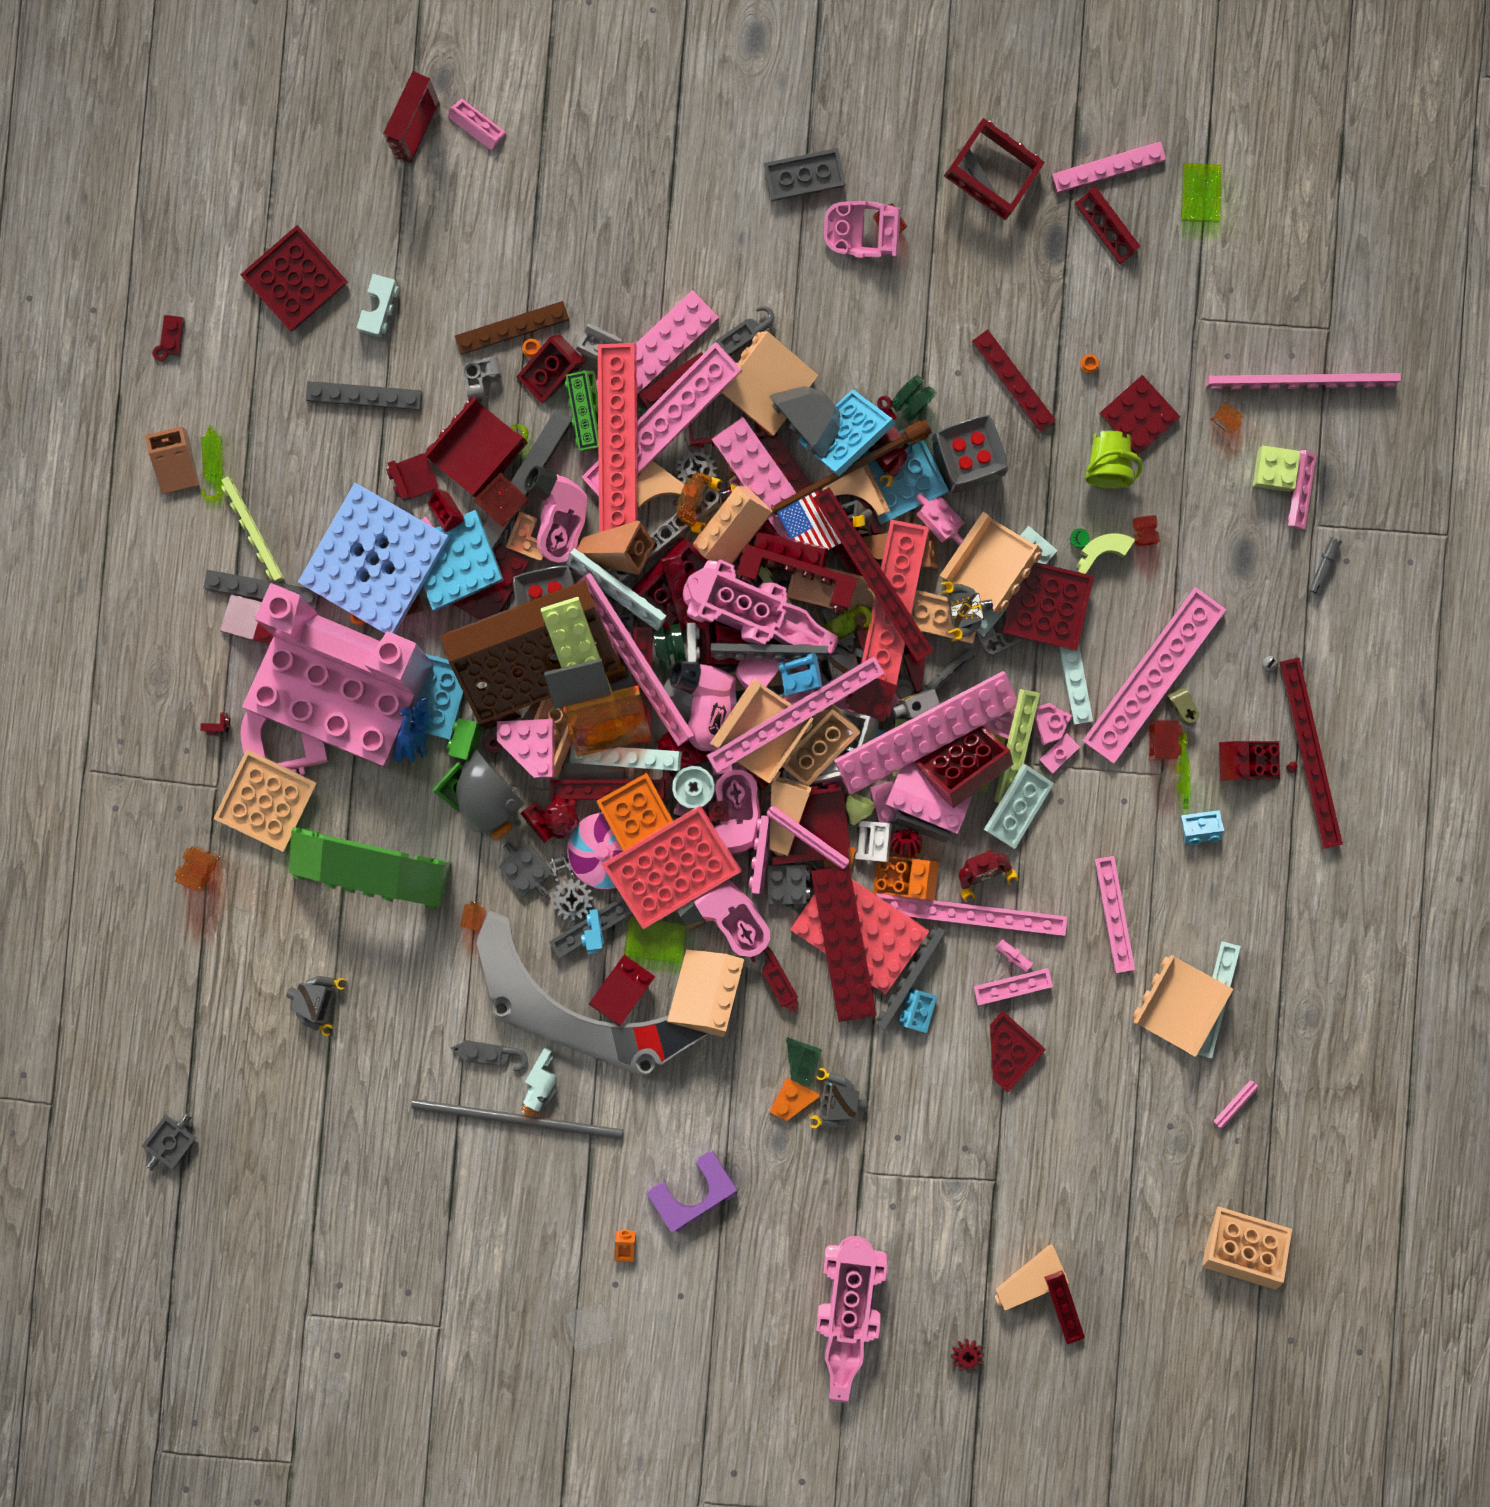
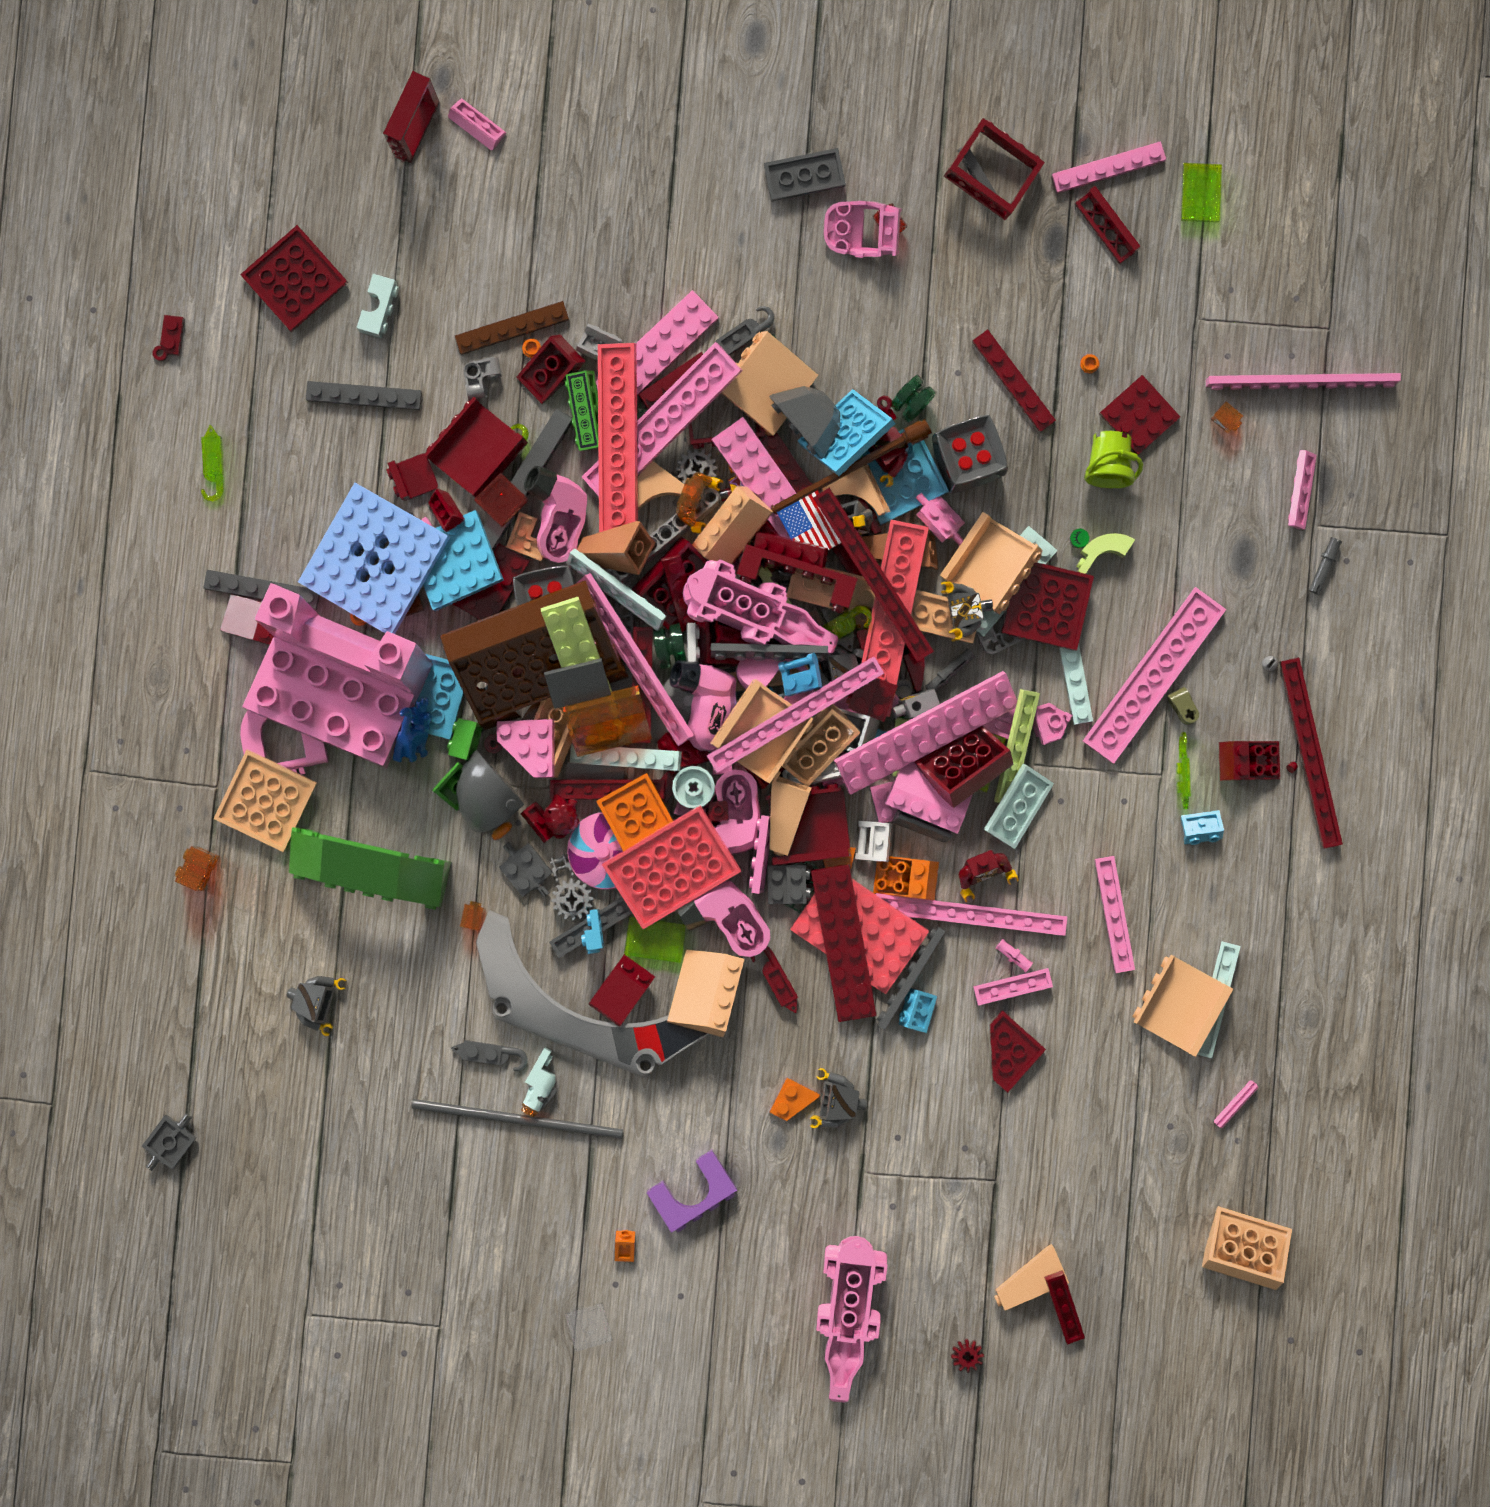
nougat slope [145,426,200,494] -> none
dark red bracket [200,712,231,736] -> none
yellowish green plate [221,477,284,583] -> none
bright pink axle [767,806,849,869] -> none
clear green wing [786,1037,823,1086] -> none
yellowish green helmet [846,793,875,825] -> none
dark red gear [890,828,923,859] -> none
bright pink plate [1039,733,1080,774] -> none
clear red wheel [1132,515,1160,546] -> none
clear red brick [1149,720,1182,761] -> none
yellowish green brick [1253,446,1300,492] -> none

